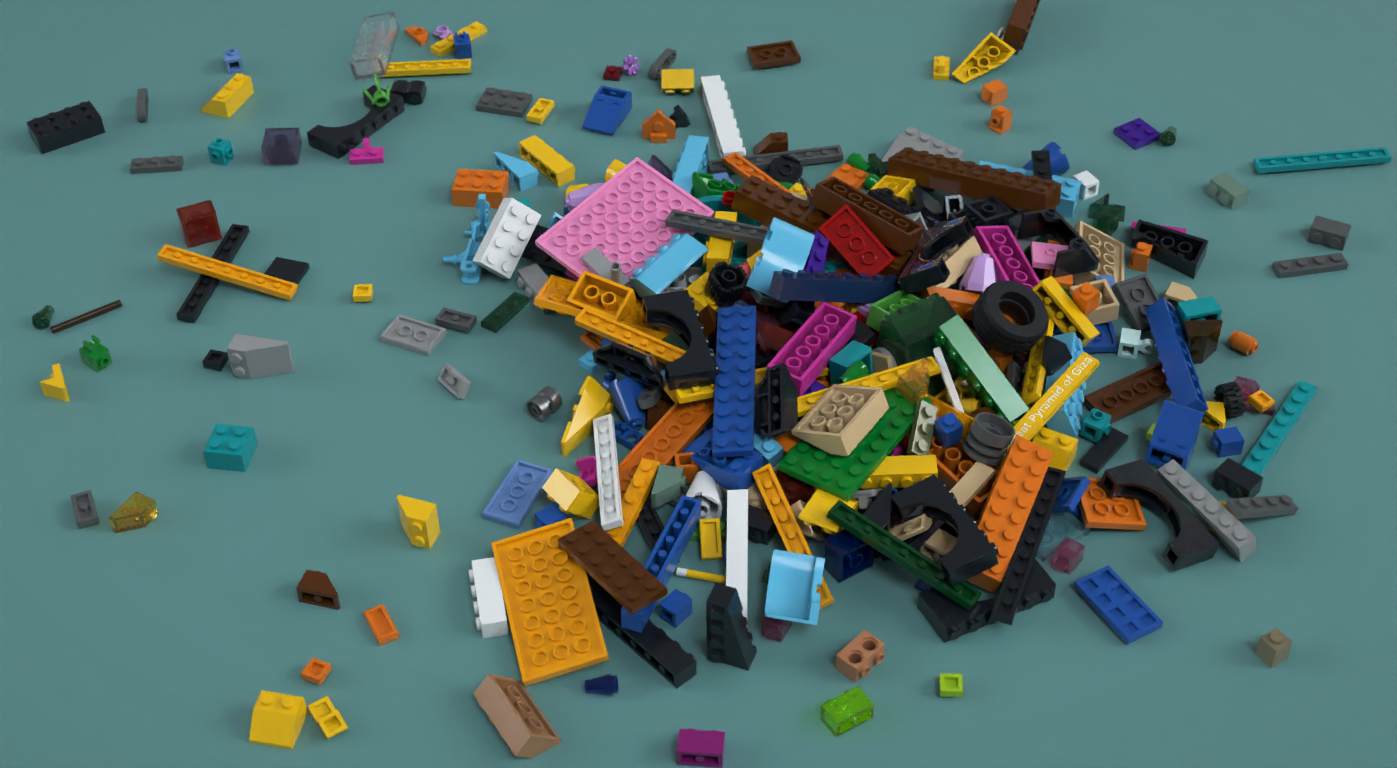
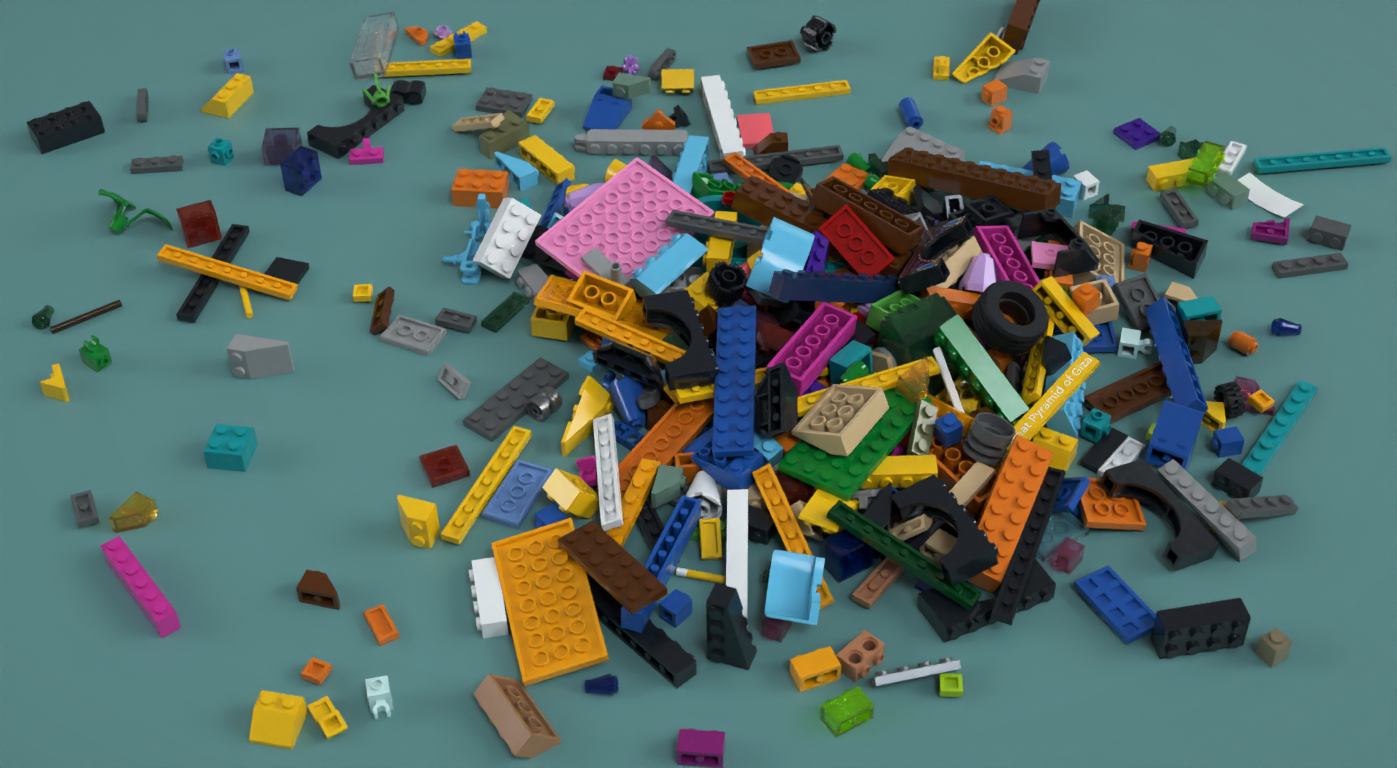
black plate [202,349,229,370] -> none
none -> green plant [98,189,173,234]
none -> dark pink brick [100,536,181,638]
none -> yellow bar [239,285,253,318]
none -> clear blue brick [280,146,322,197]
none -> light aqua brick [365,675,393,719]
none -> reddish brown plate [370,286,395,335]
none -> clear red plate [419,444,470,488]
none -> yellow plate [440,426,532,545]
none -> tan plate [451,113,505,132]
none -> dark grey plate [463,357,569,442]
none -> olive wedge [479,109,530,160]
none -> yellow brick [530,305,575,341]
none -> blue plate [540,178,572,228]
none -> light grey hinge [574,129,688,155]
none -> sand green slope [613,72,650,99]
none -> coral tile [737,113,774,149]
none -> yellow tile [753,80,851,105]
none -> light orange brick [789,646,841,692]
none -> black brick [800,16,837,52]
none -> nougat plate [852,557,905,609]
none -> plate [870,657,962,687]
none -> blue brick [899,97,923,129]
none -> light grey slope [993,58,1050,94]
none -> white tile [1097,436,1146,477]
none -> yellow brick [1146,158,1205,192]
none -> black brick [1151,598,1251,659]
none -> dark grey plate [1160,189,1199,228]
none -> clear green brick [1177,139,1206,161]
none -> clear neon green brick [1186,140,1226,188]
none -> white tile [1214,141,1247,175]
none -> white sticker [1238,172,1304,217]
none -> magenta wing [1251,218,1290,245]
none -> clear blue cone [1271,318,1302,336]

